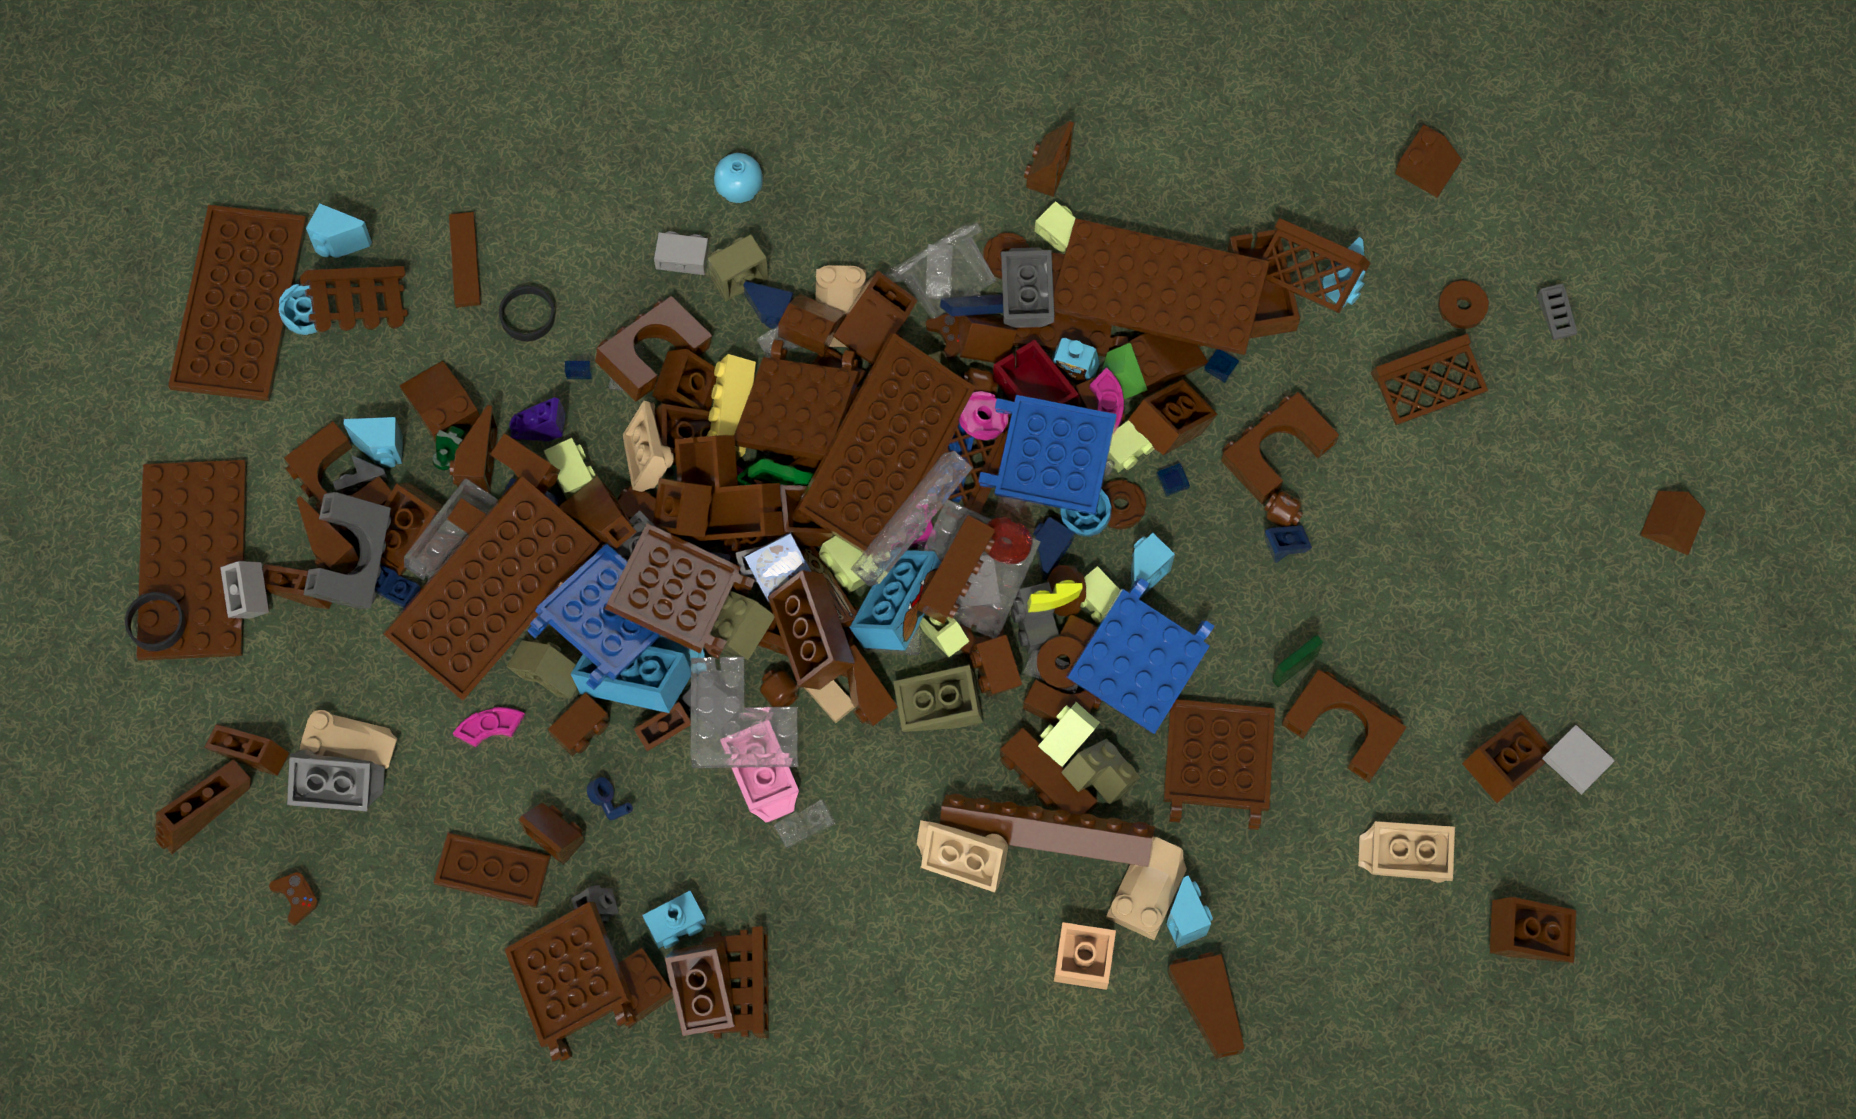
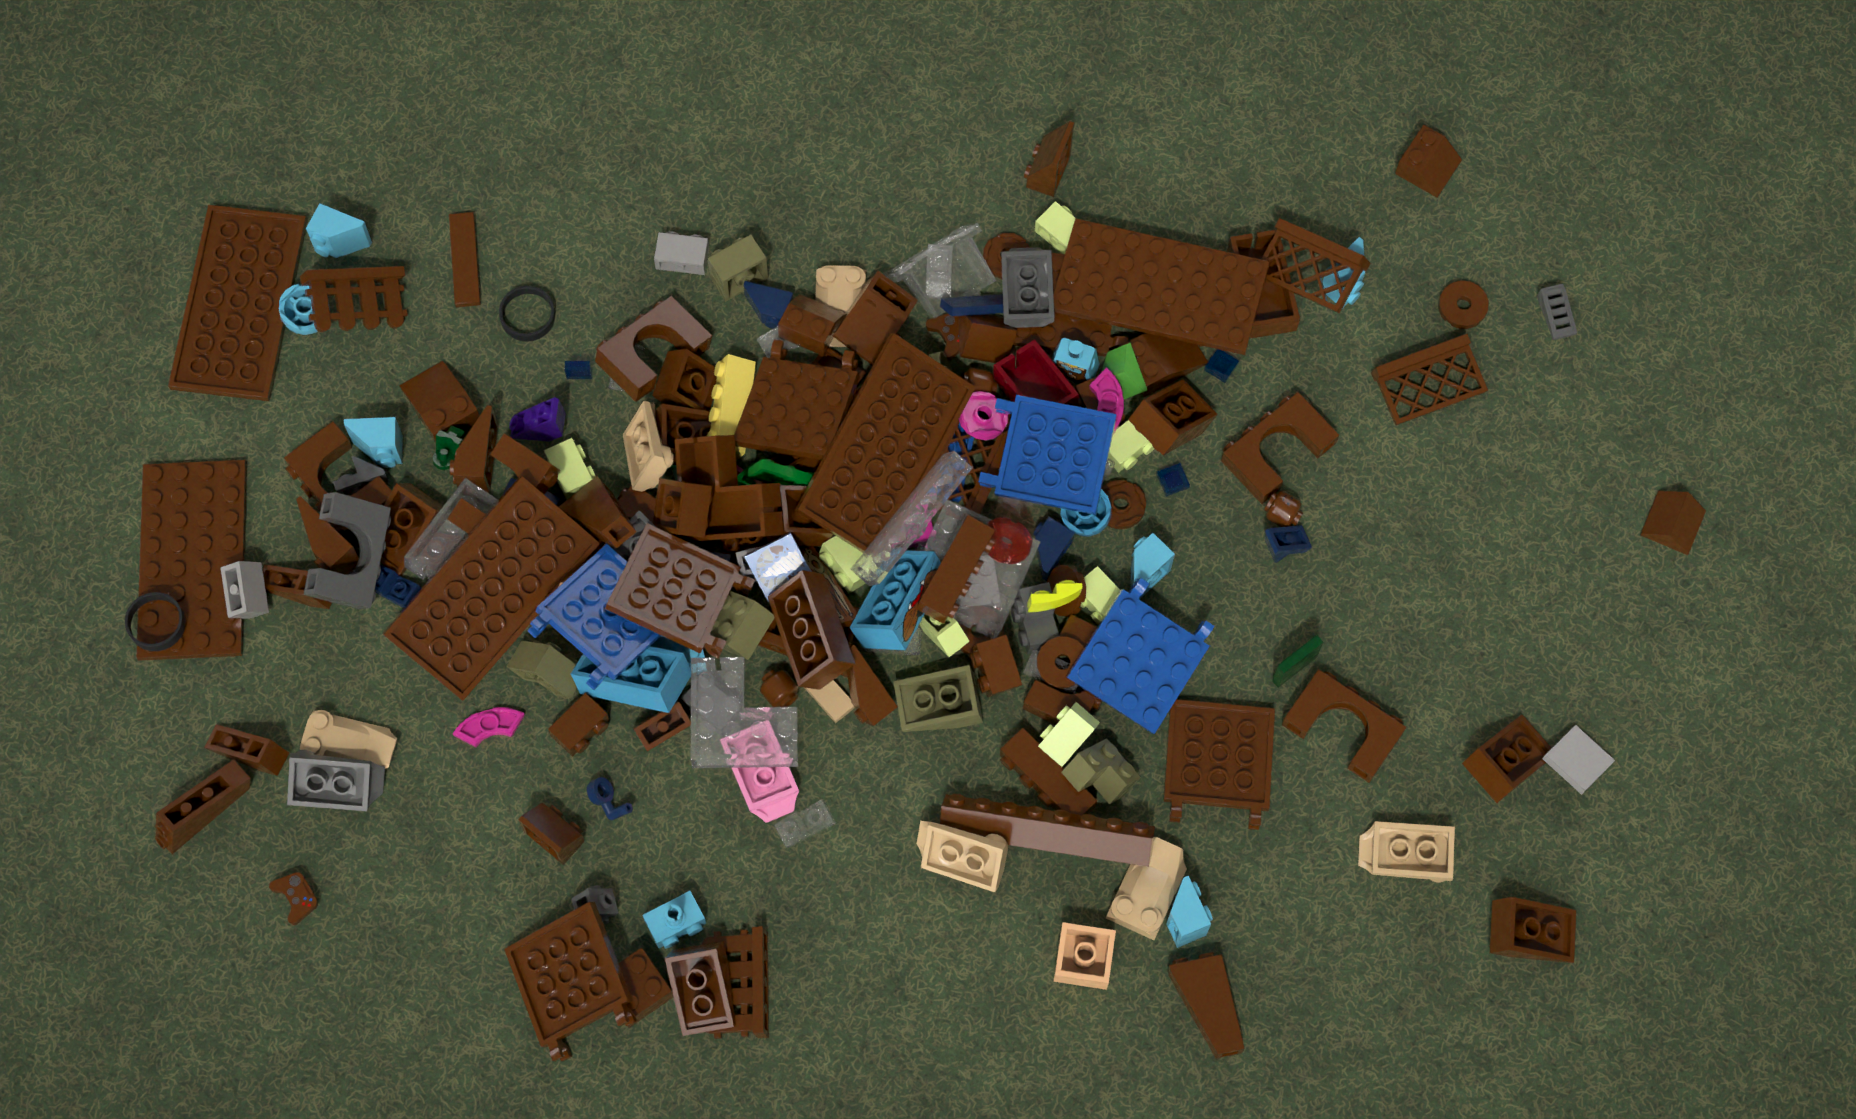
reddish brown tile [433,833,551,908] -> none
medium azure cylinder [714,153,763,203] -> none

